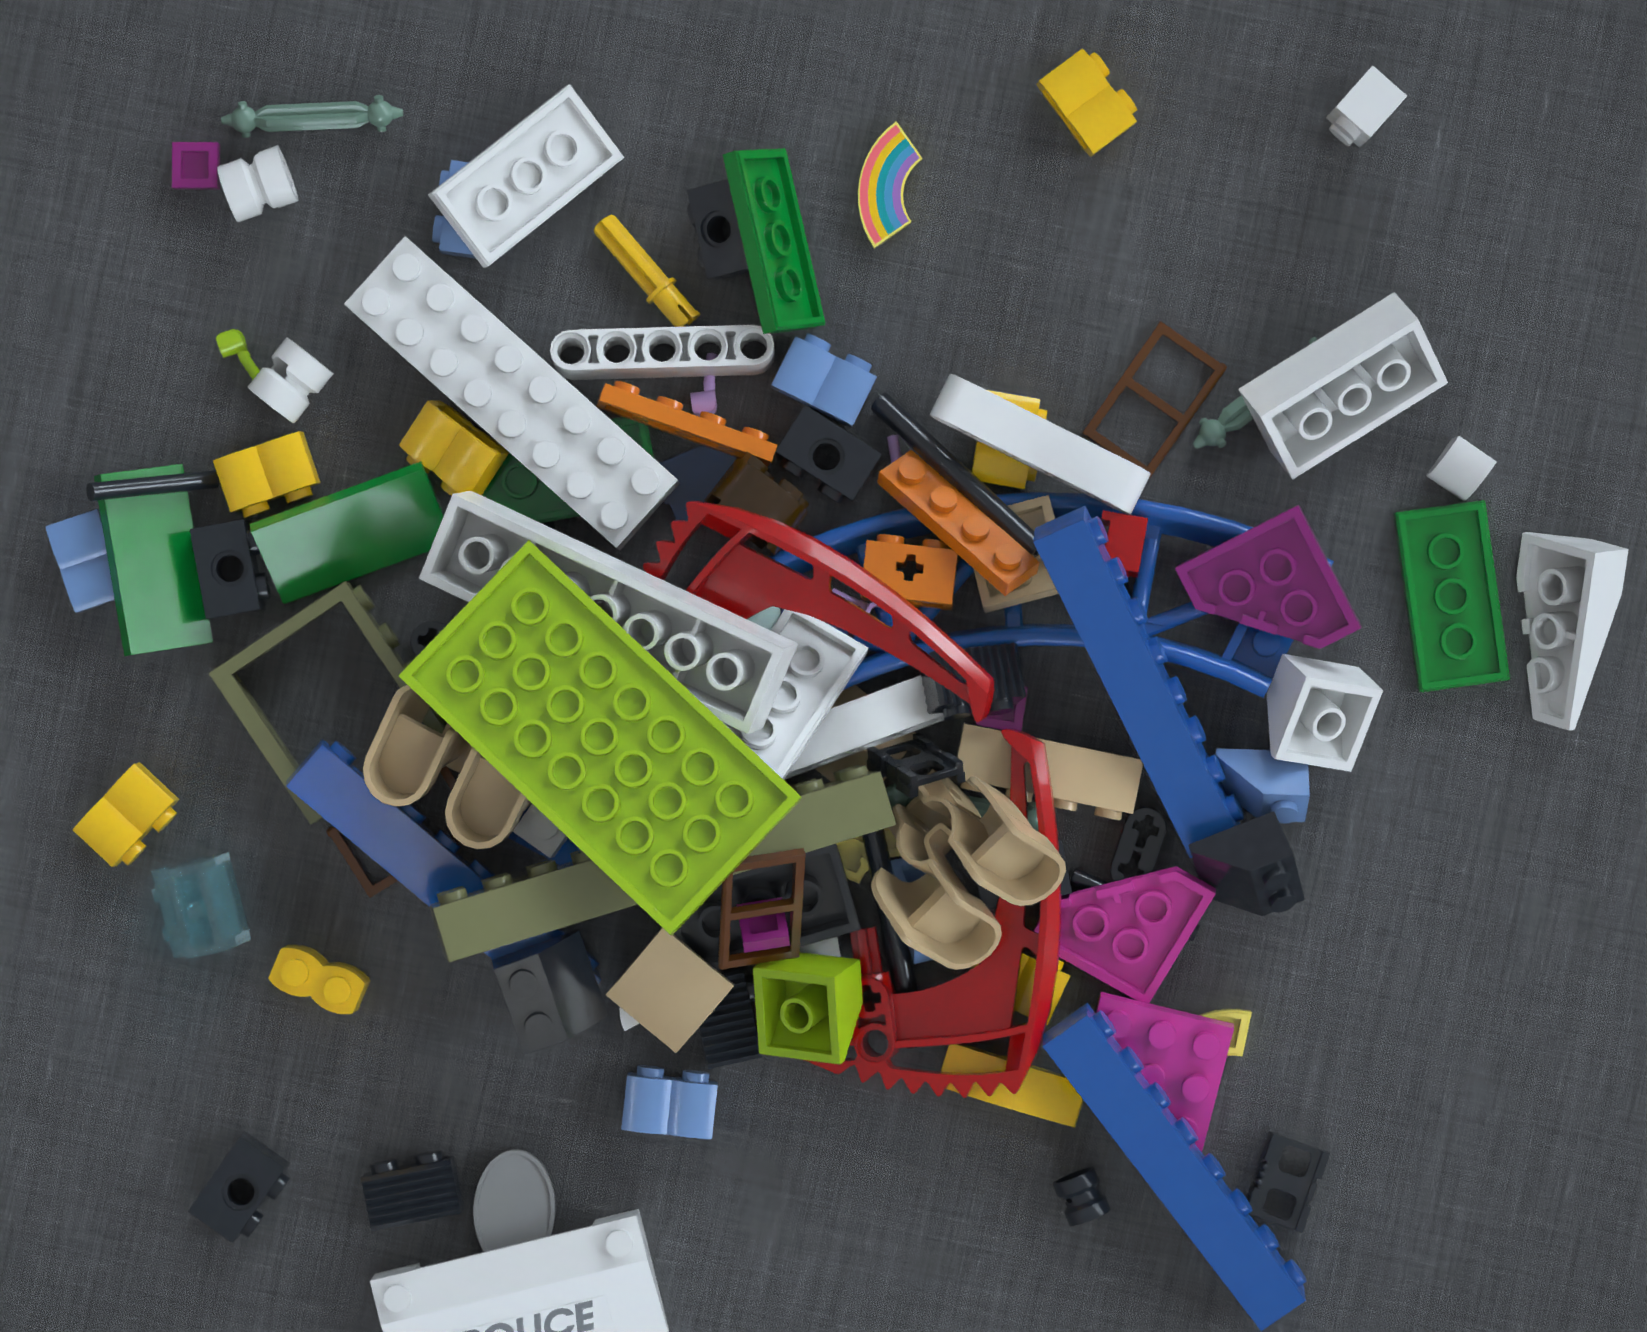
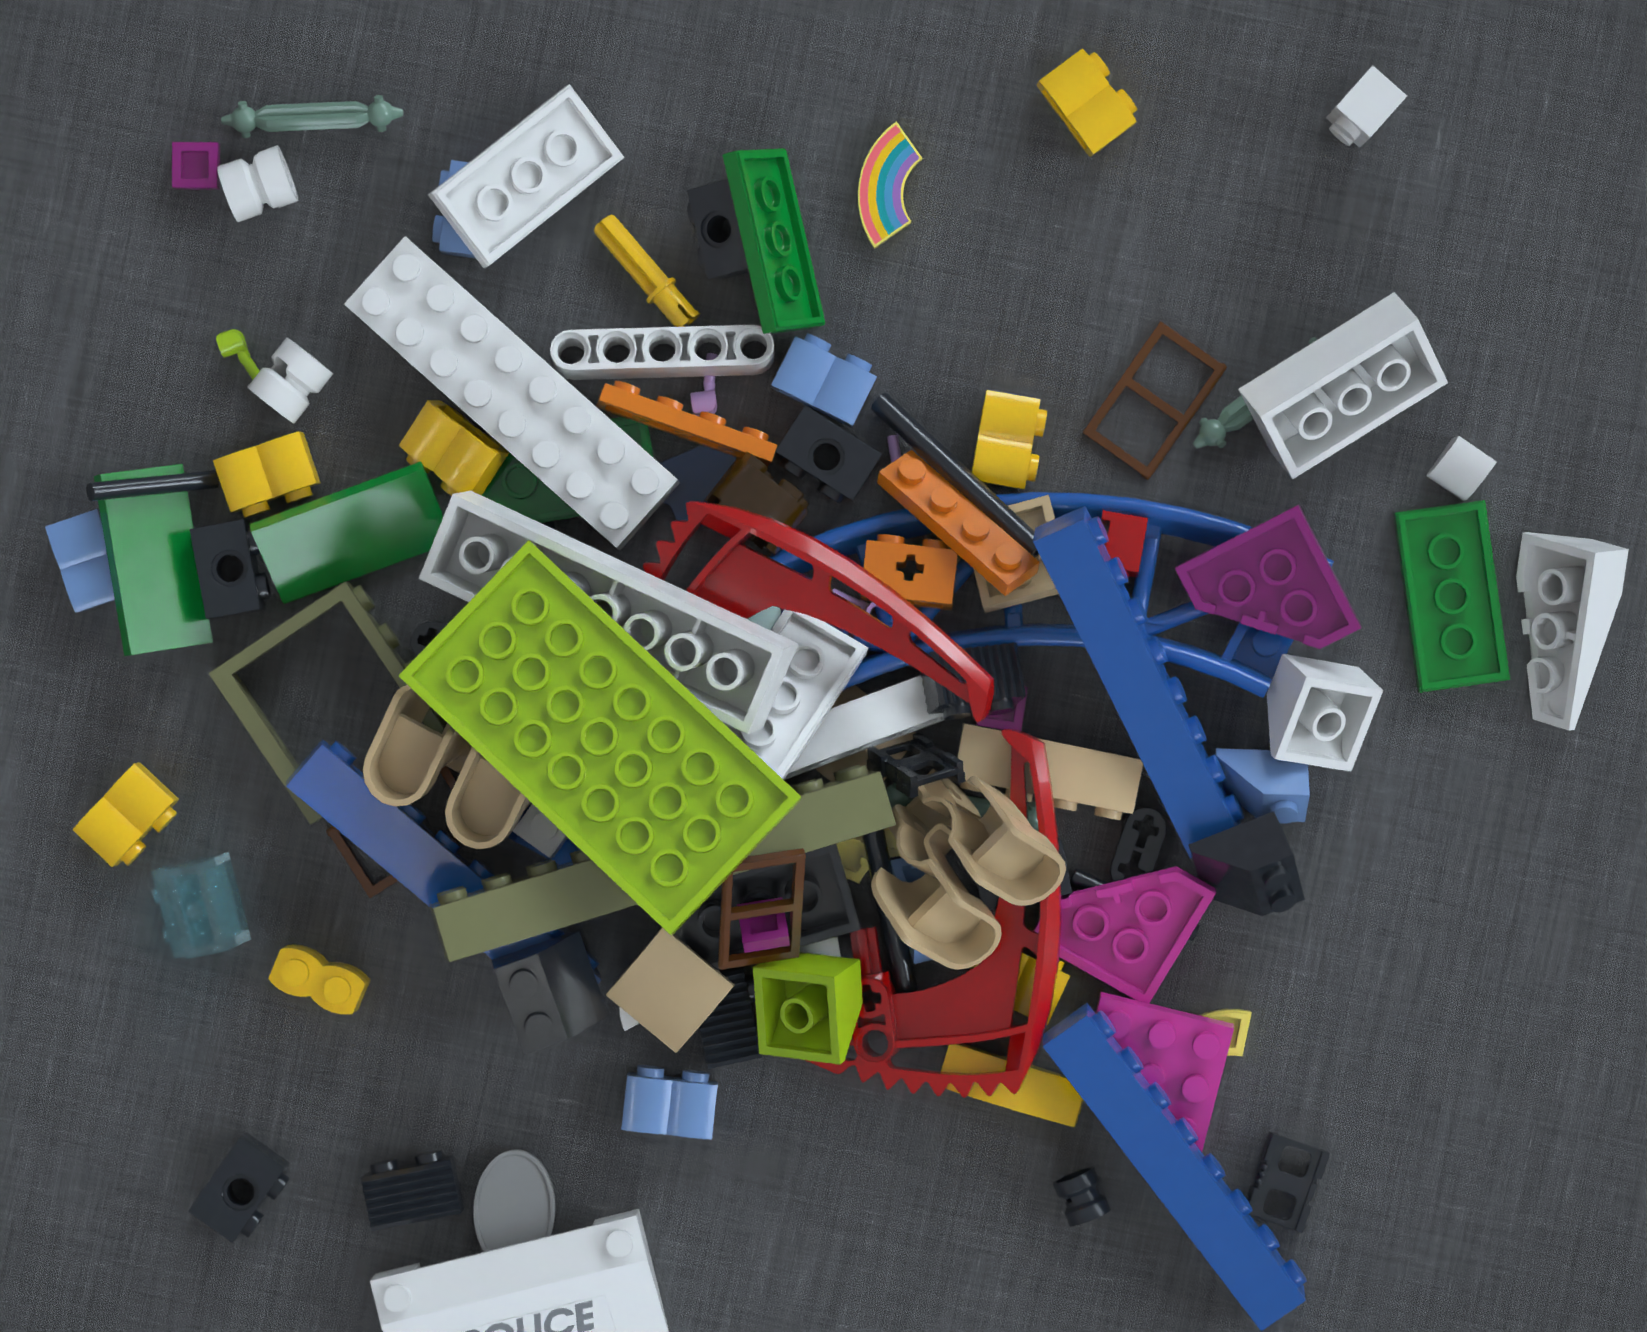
white beam [930,374,1151,515] -> none

